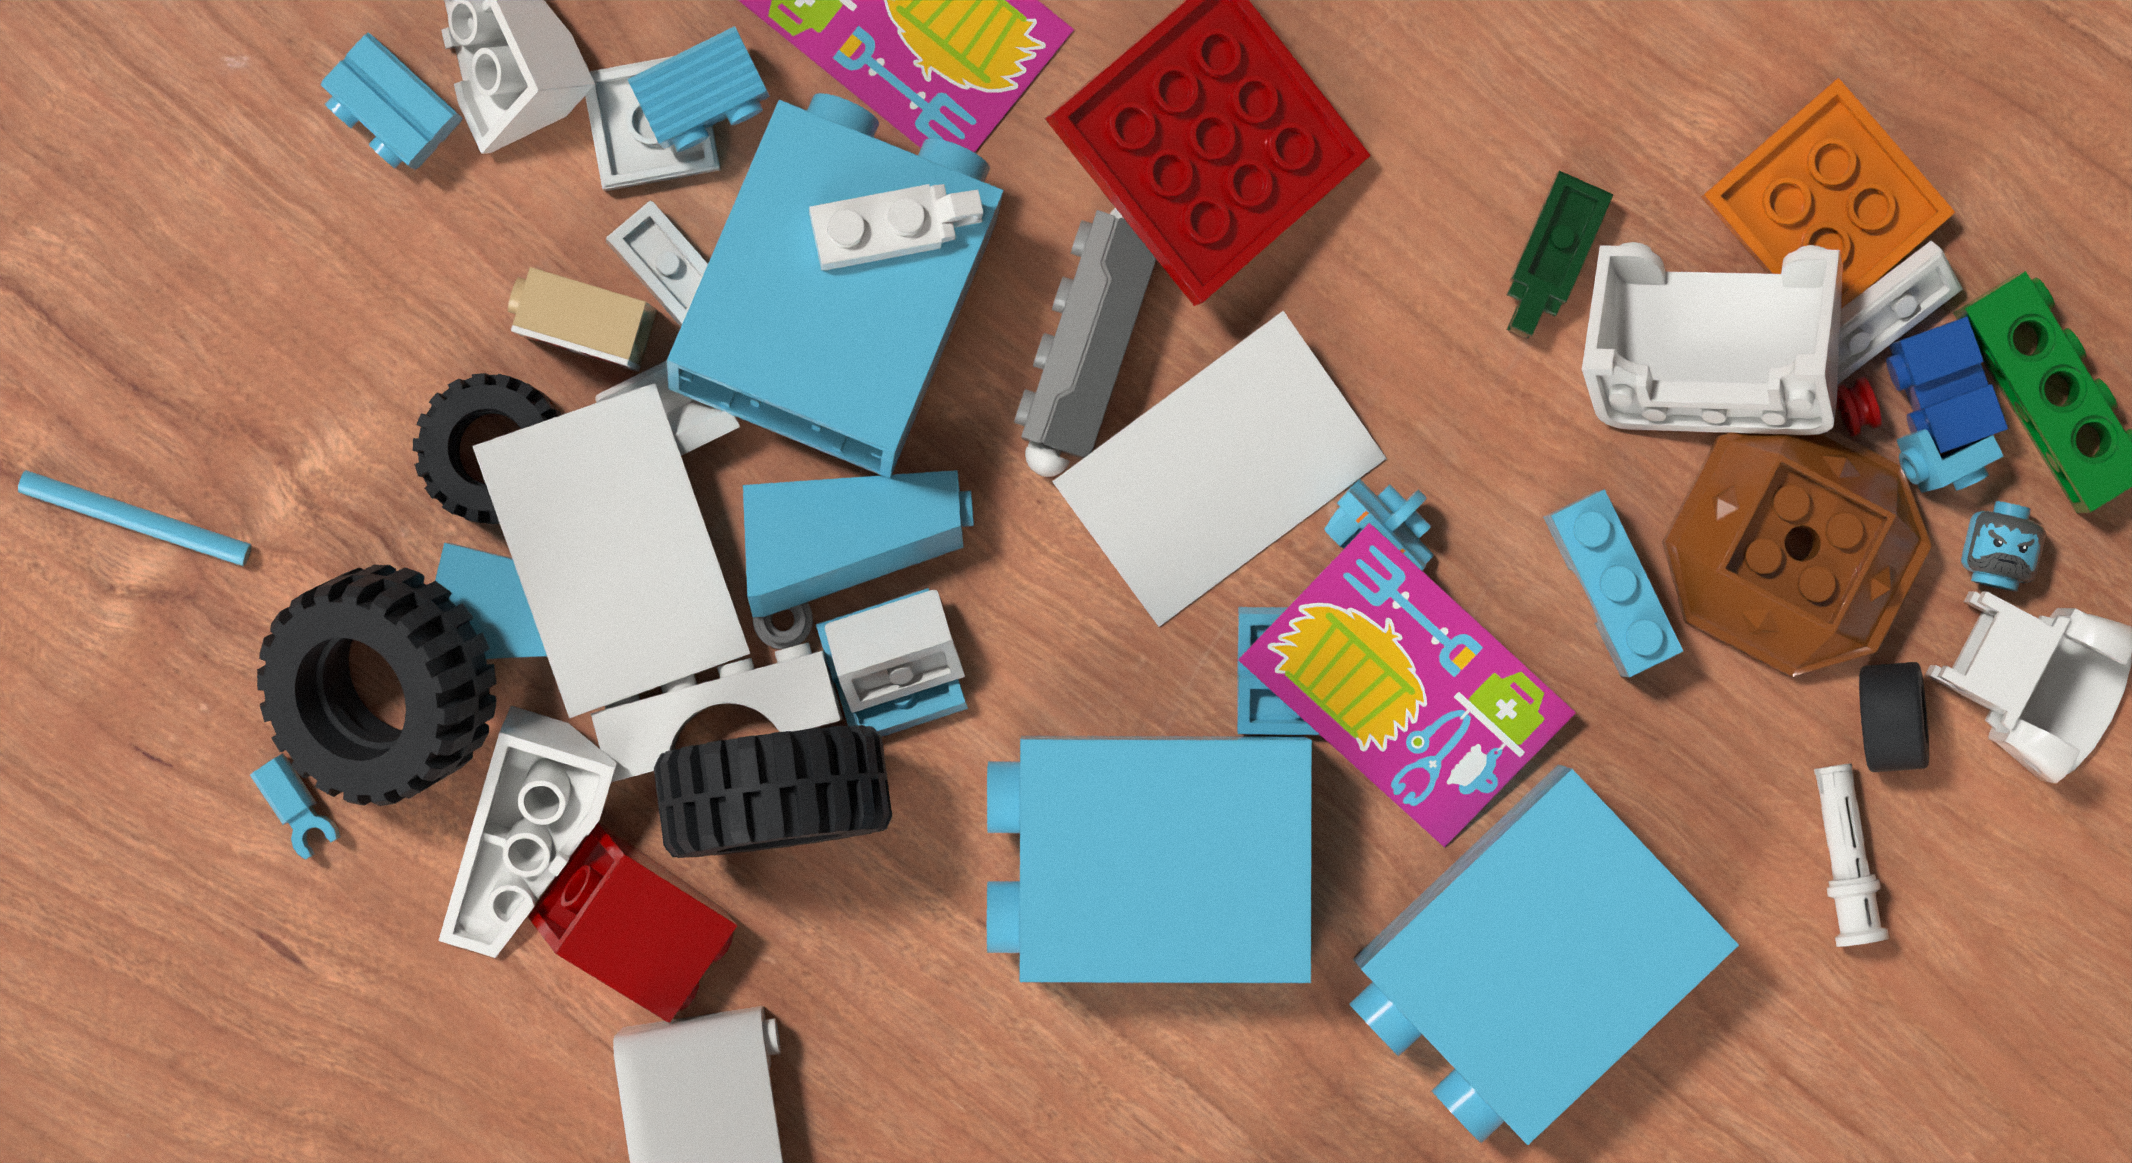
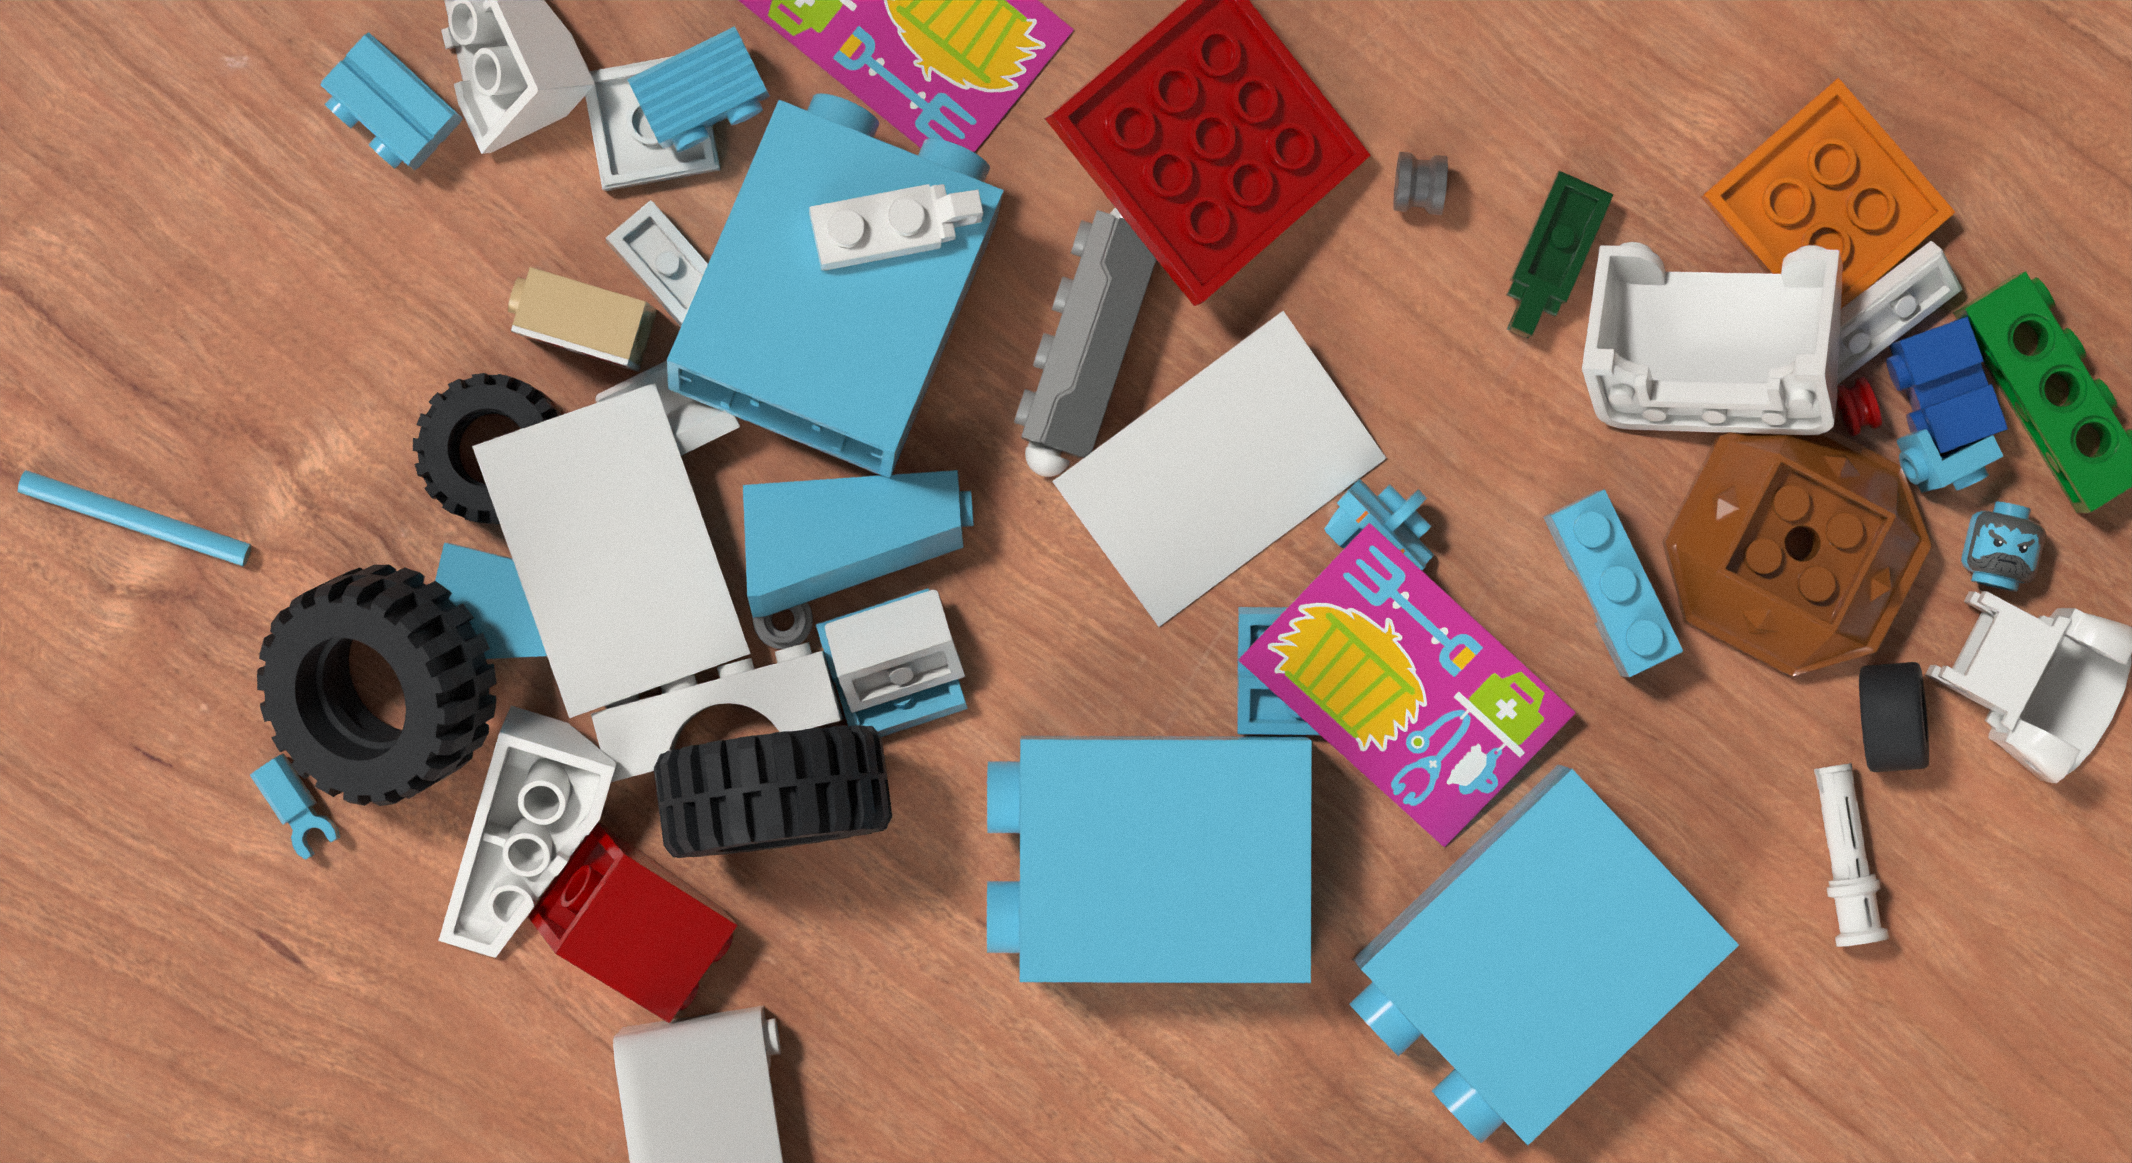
none -> flat silver wheel [1393,152,1448,215]

